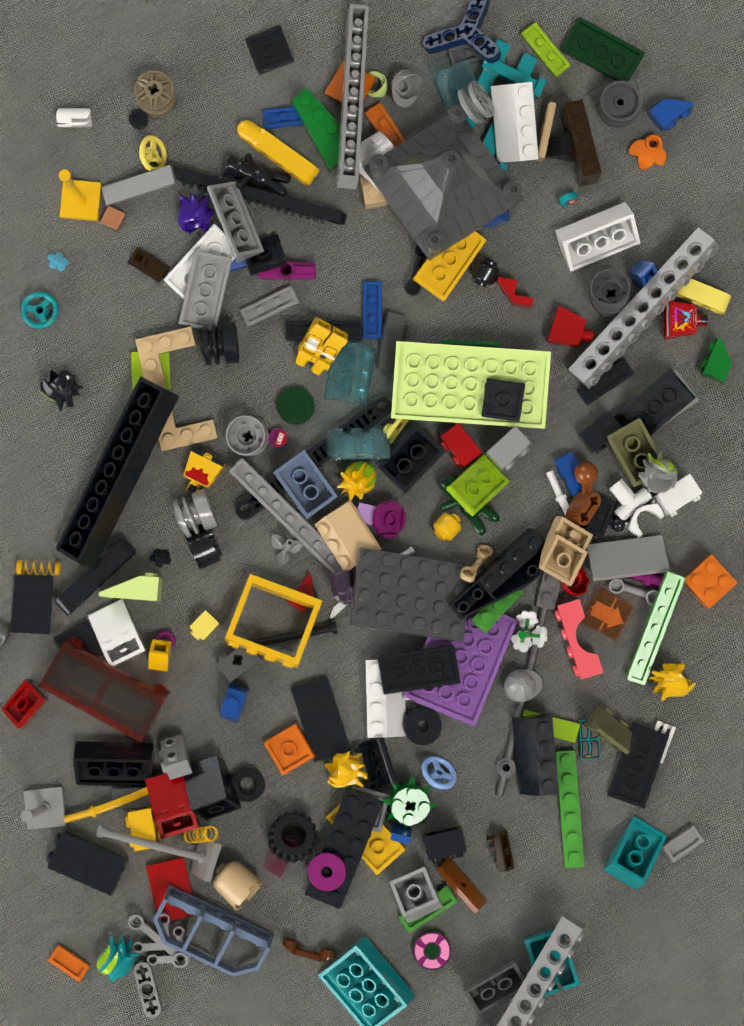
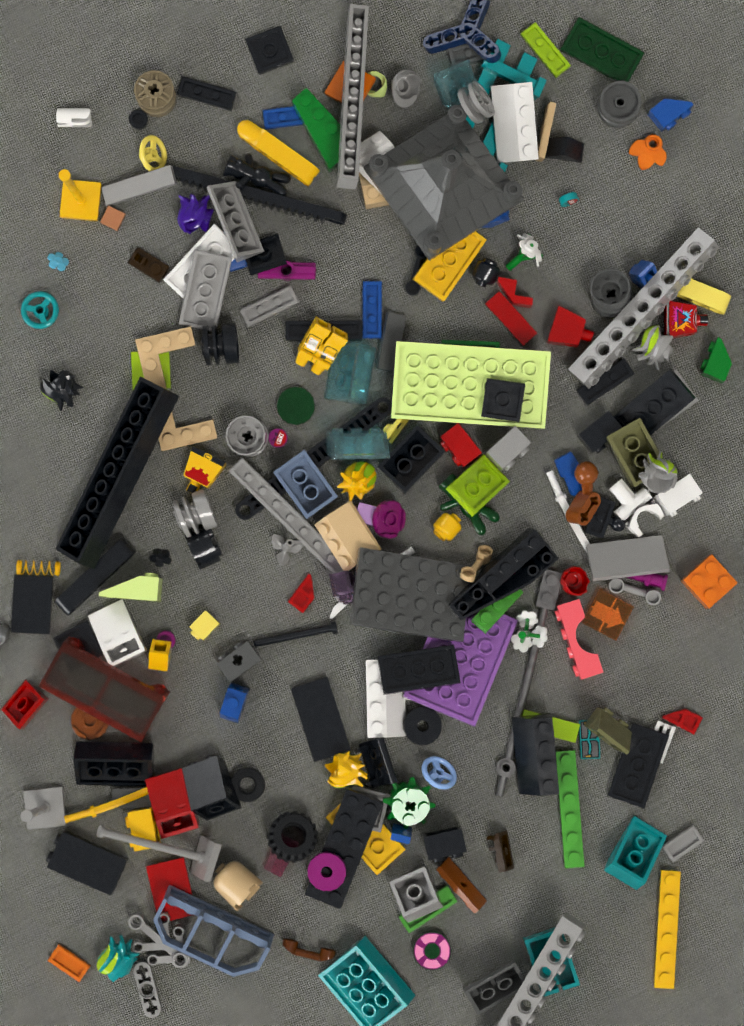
light grey brick [158,734,192,780] -> none
yellow piece [184,826,218,844] -> none
yellow window [225,574,322,669] -> none
orange tile [263,723,316,776] -> none
orange tile [364,103,406,147] -> none
light grey piece [504,669,542,702] -> none
tan slope [539,516,593,586] -> none
white slope [555,202,640,272] -> none
dark brown arch [560,99,602,187] -> none
plate [625,570,685,685] -> none
yellow hair [649,663,696,701] -> none
none -> dark orange tile [71,701,110,740]
none -> black tile [177,76,237,111]
none -> red tile [485,291,537,346]
none -> white plant [506,233,543,271]
none -> light grey hair [633,325,673,370]
none -> yellow plate [654,870,681,989]
none -> red tile [662,709,703,735]

